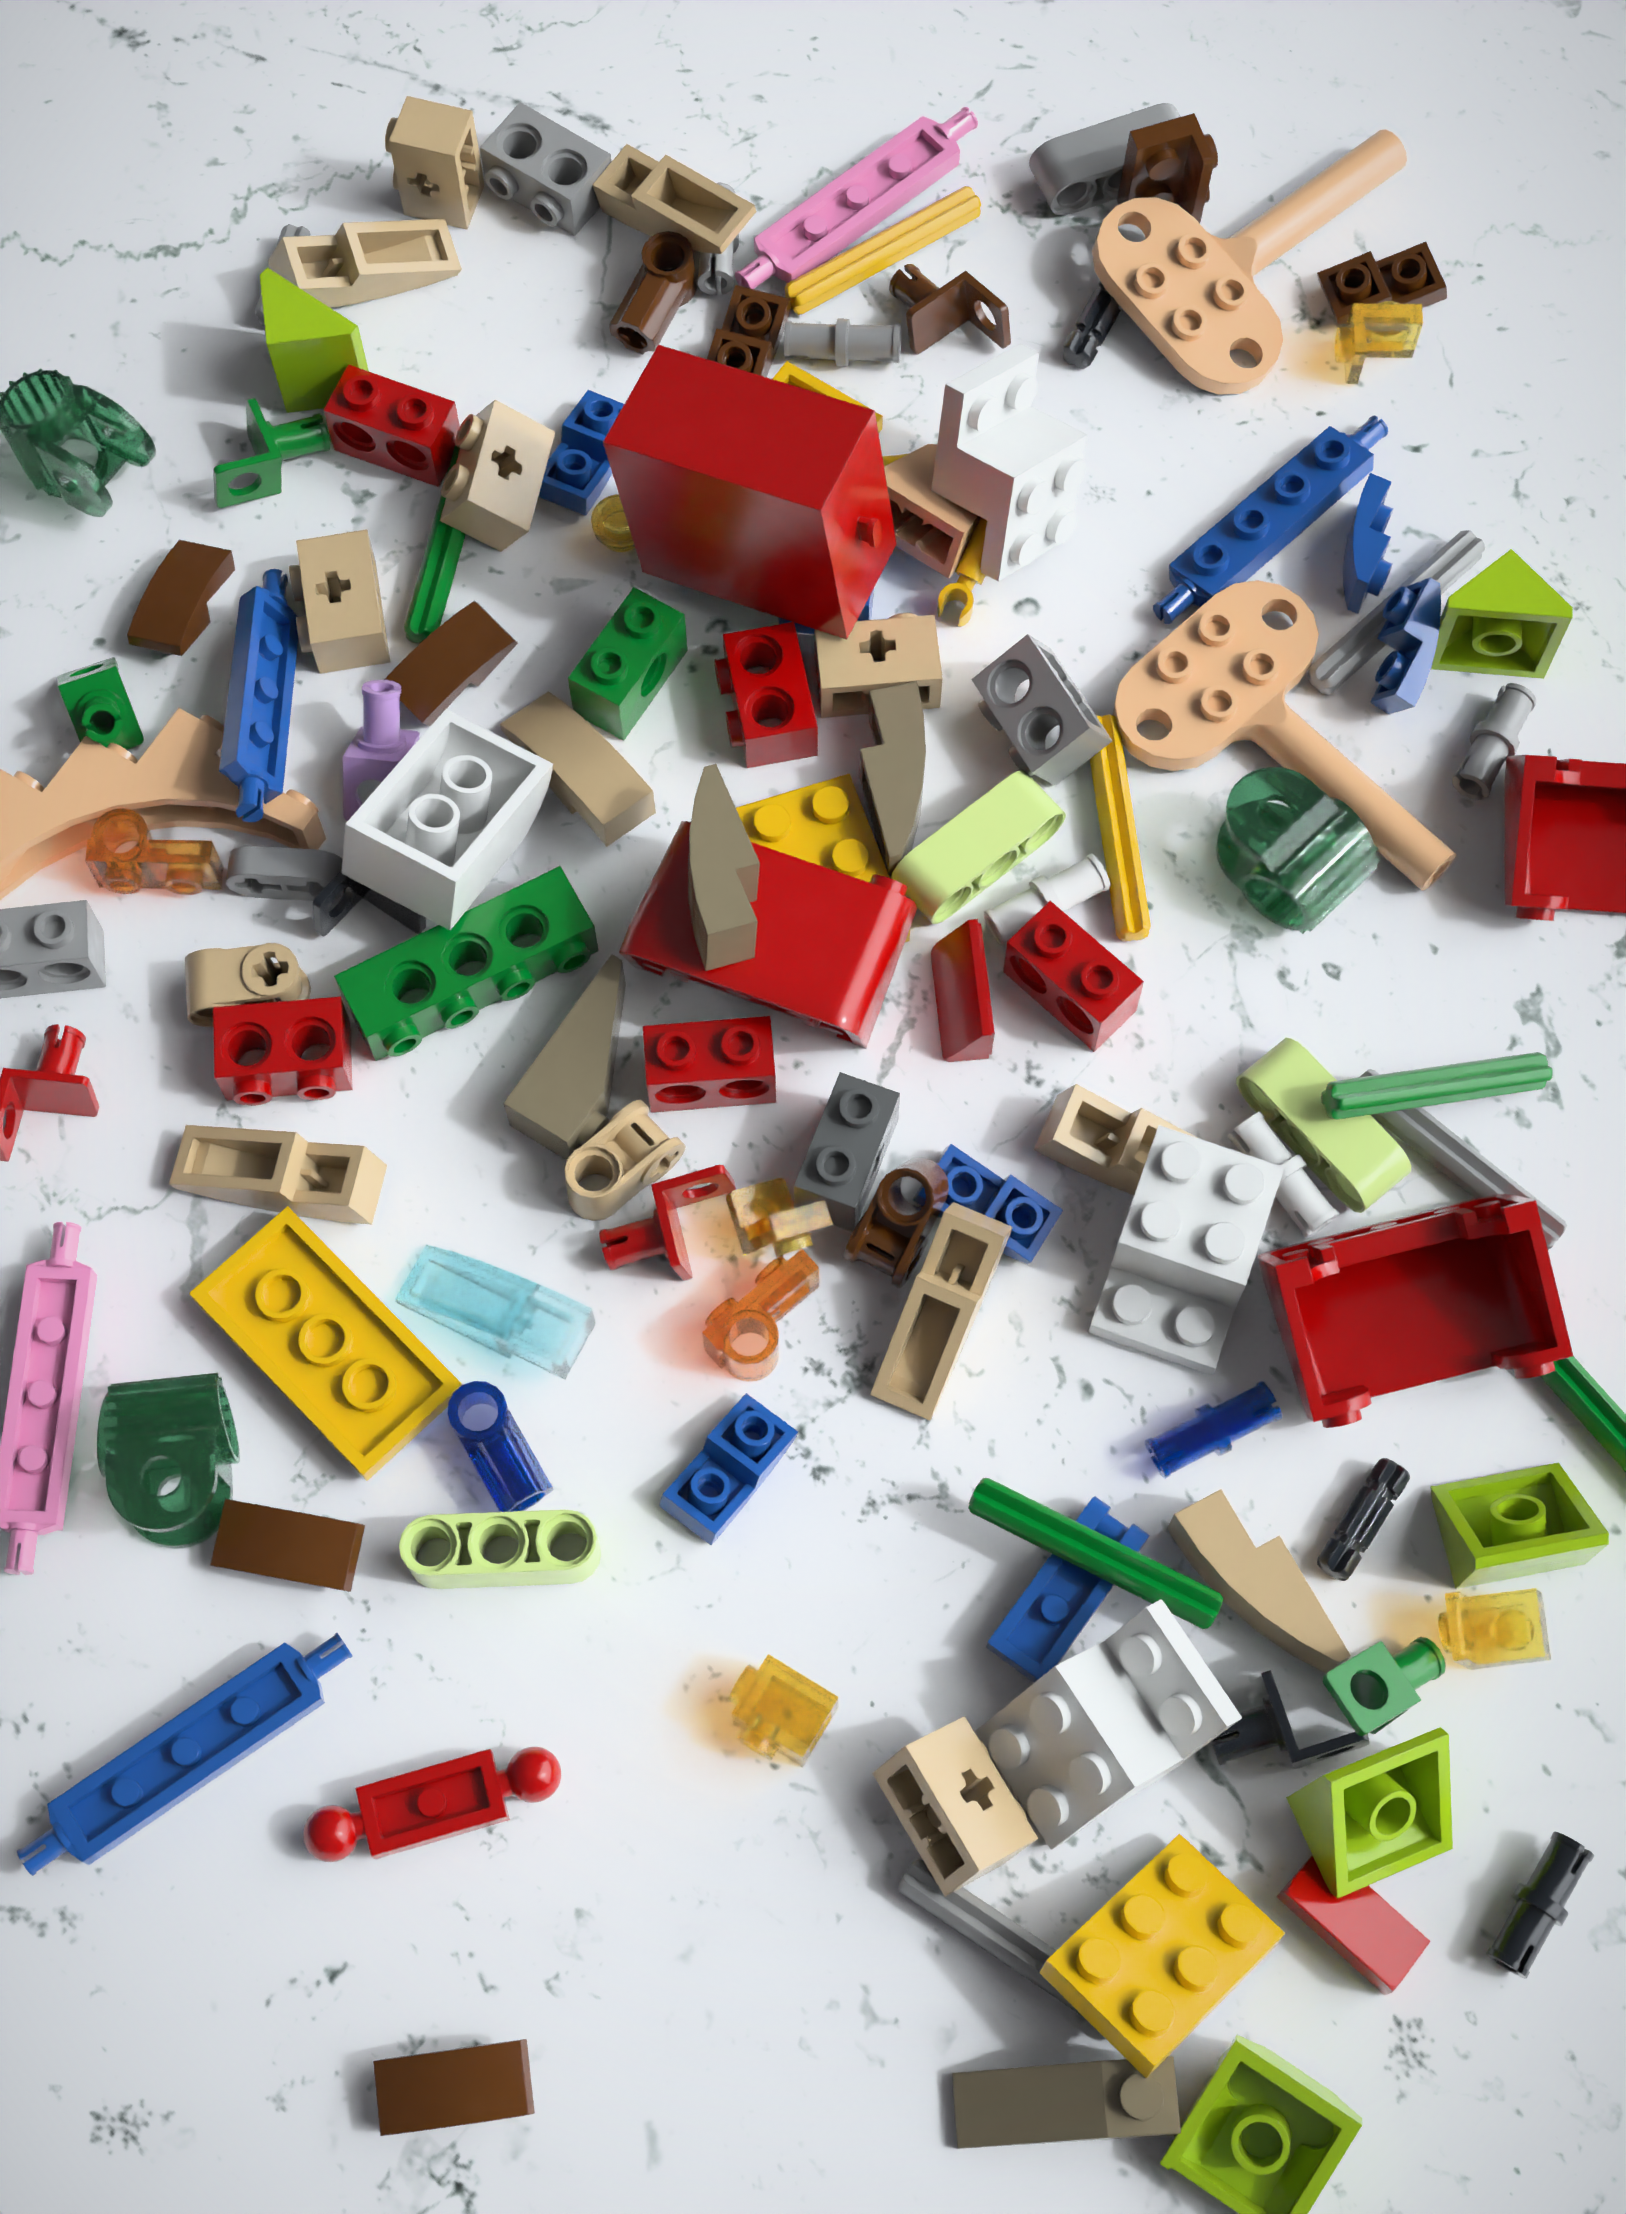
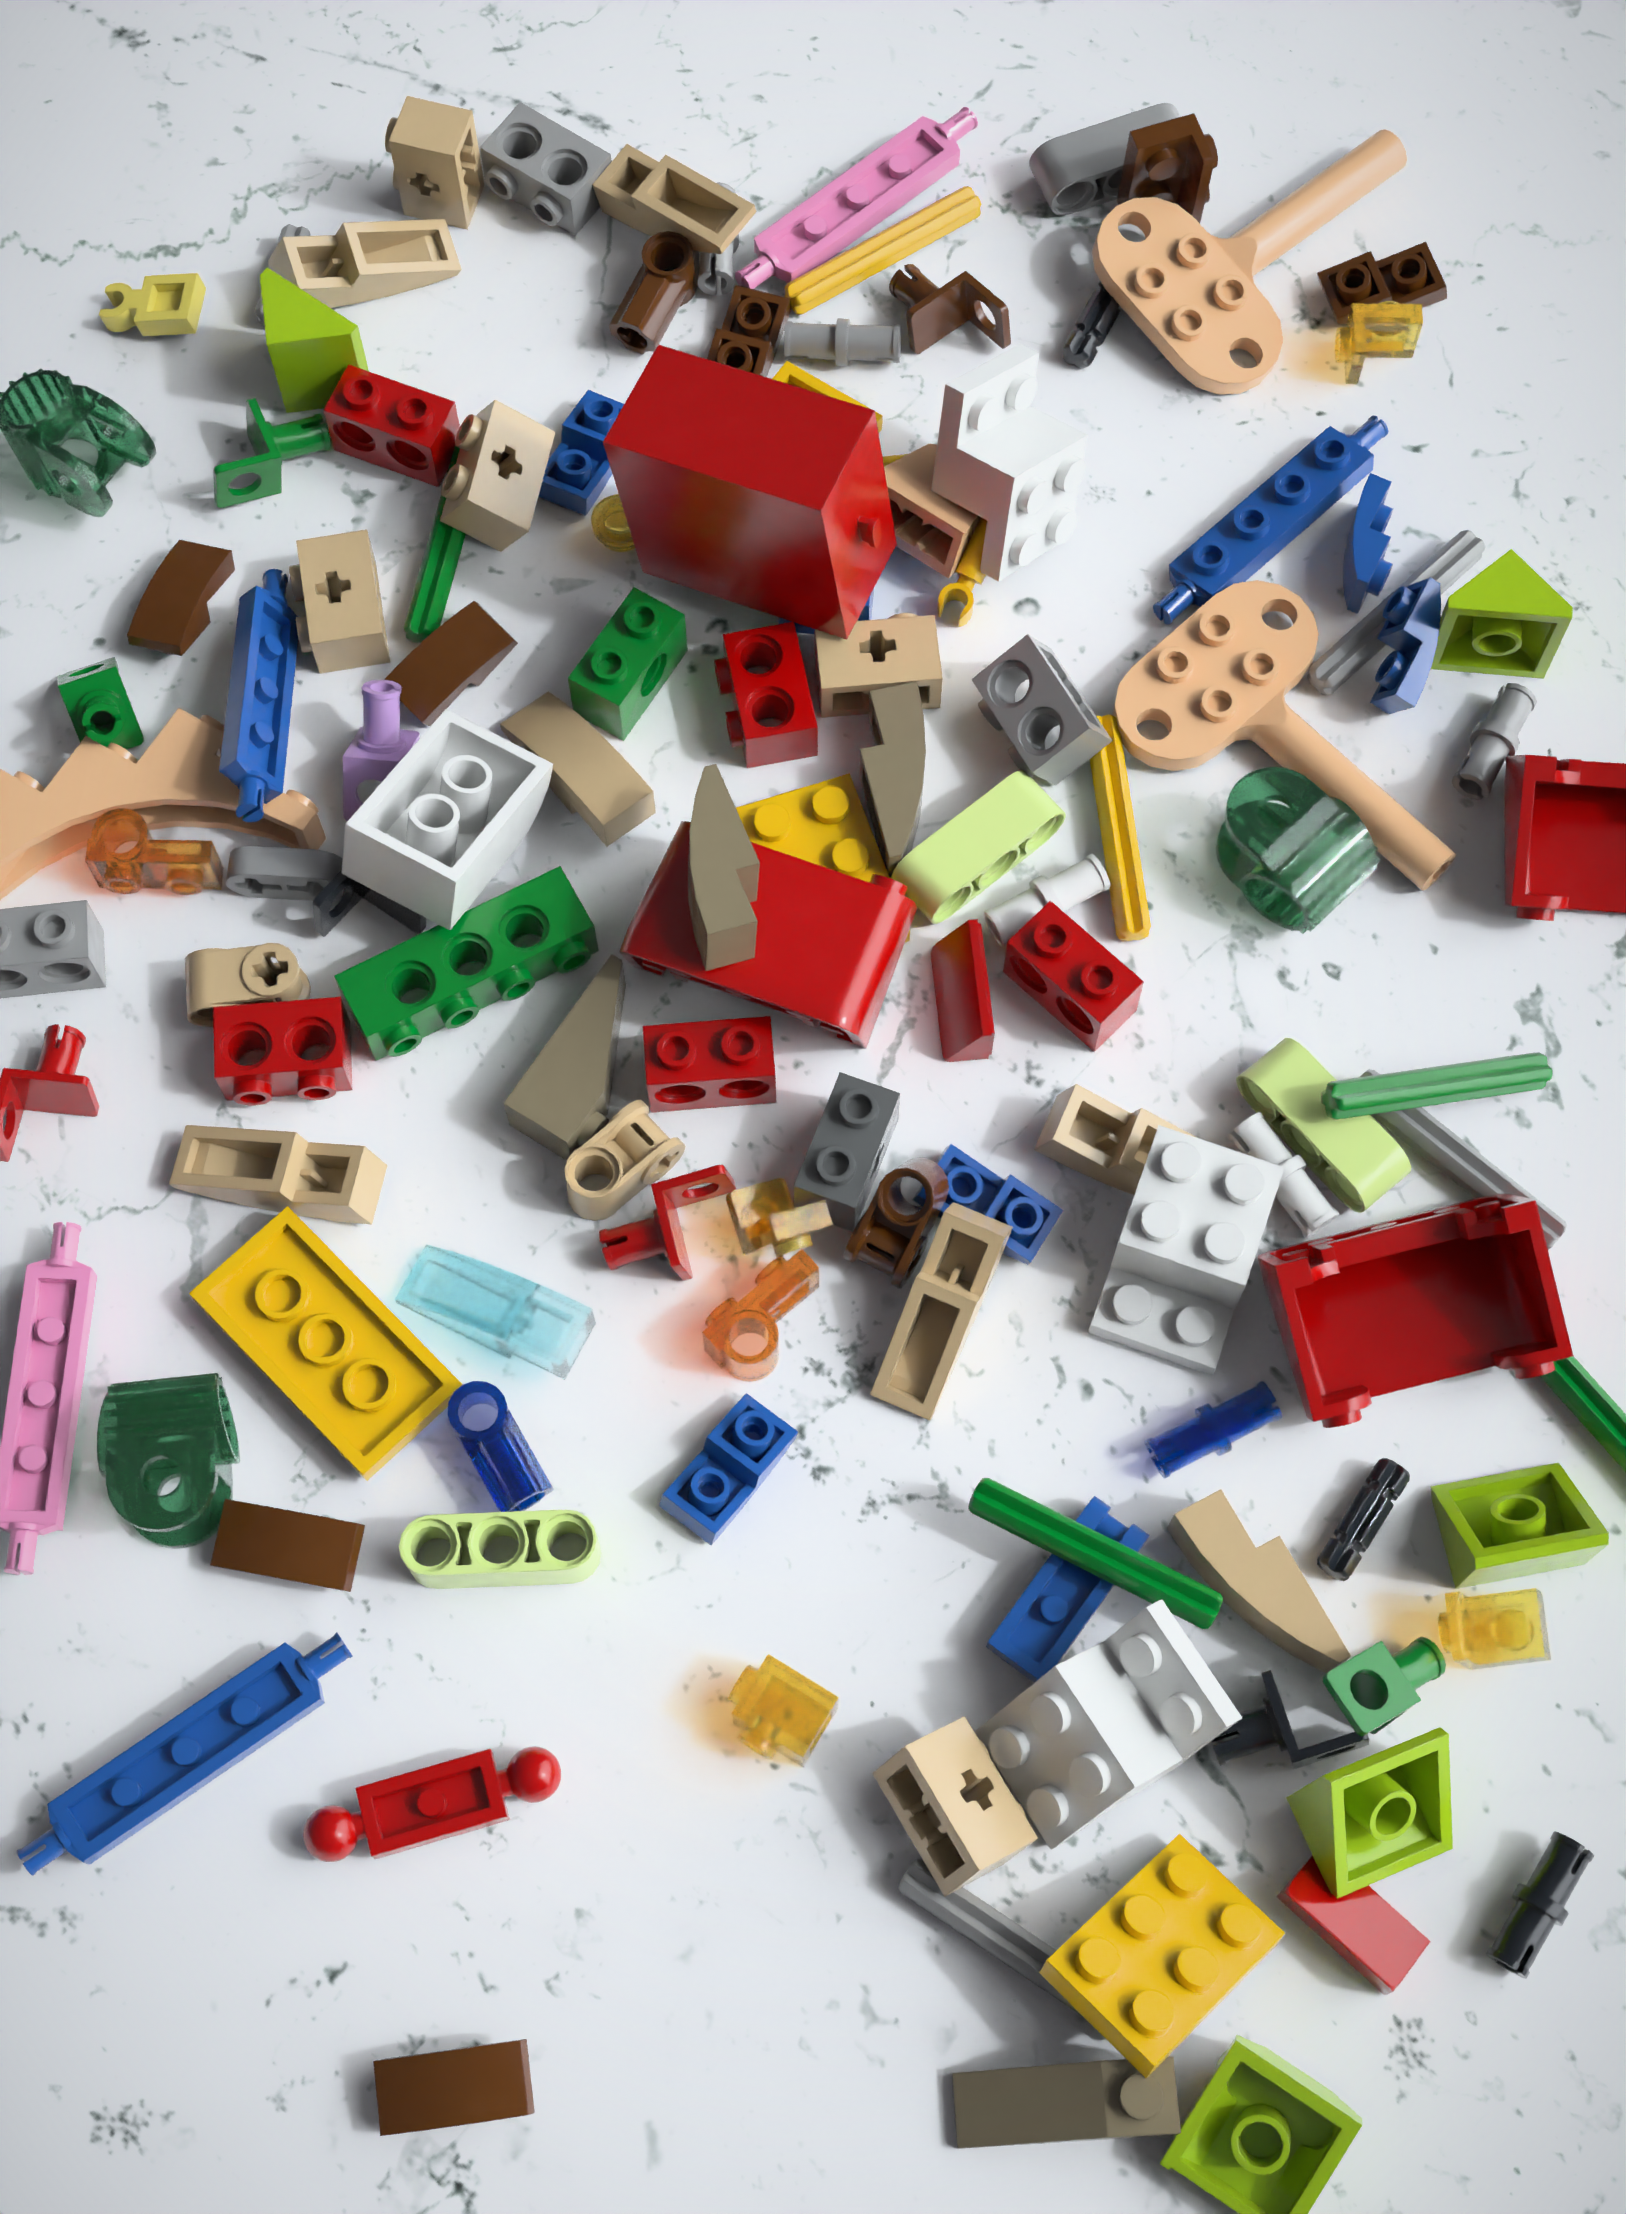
none -> light yellow plate [99,273,206,336]

